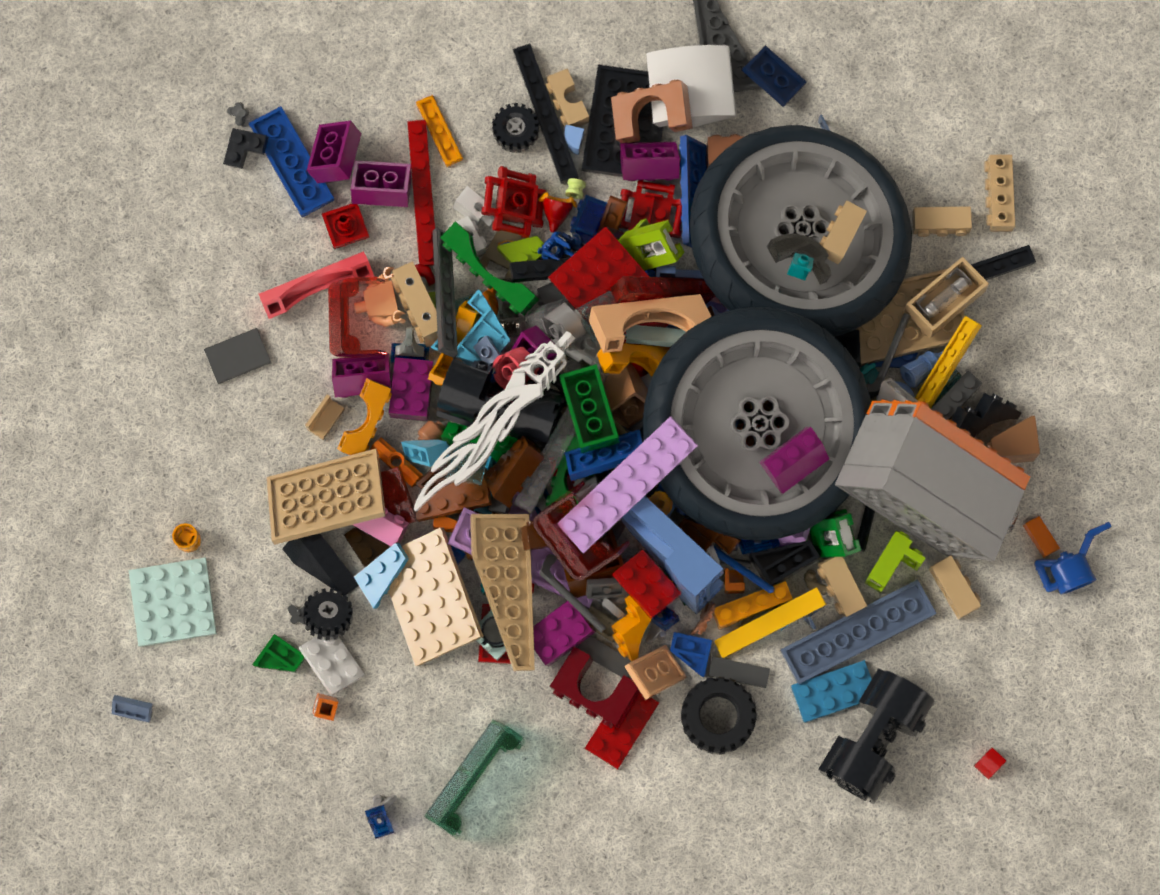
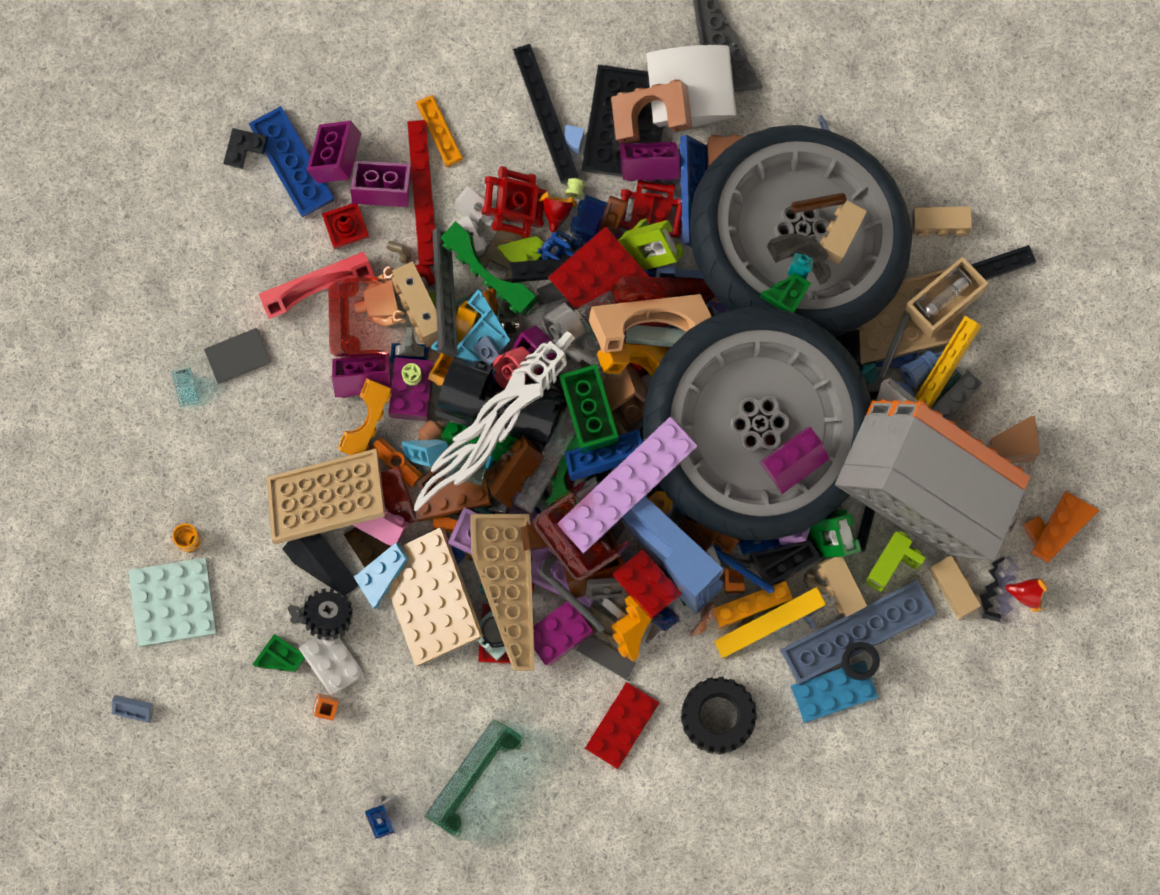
dark grey piece [227,102,249,126] -> none
tan panel [305,394,345,440] -> none
black wheel [492,103,539,153] -> none
tan arch [545,69,589,127] -> none
dark red arch [550,647,641,729] -> none
light nougat tile [625,645,687,700] -> none
blue wing [670,632,712,677] -> none
dark grey tile [708,656,770,688] -> none
dark blue plate [742,45,806,107] -> none
black cylinder [818,668,935,804] -> none
black arch [951,393,1022,438] -> none
red brick [974,747,1007,780] -> none
tan brick [984,155,1015,232] -> none
blue piece [1034,522,1111,595] -> none
none -> clear light blue slope [171,367,199,407]
none -> dark tan arm [387,241,411,264]
none -> yellowish green wheel [402,363,422,386]
none -> green wing [759,273,811,313]
none -> reddish brown axle [791,193,847,213]
none -> black tyre [842,642,880,681]
none -> piece [980,557,1019,623]
none -> red hat [1005,578,1047,612]
none -> orange wing [1031,491,1099,563]

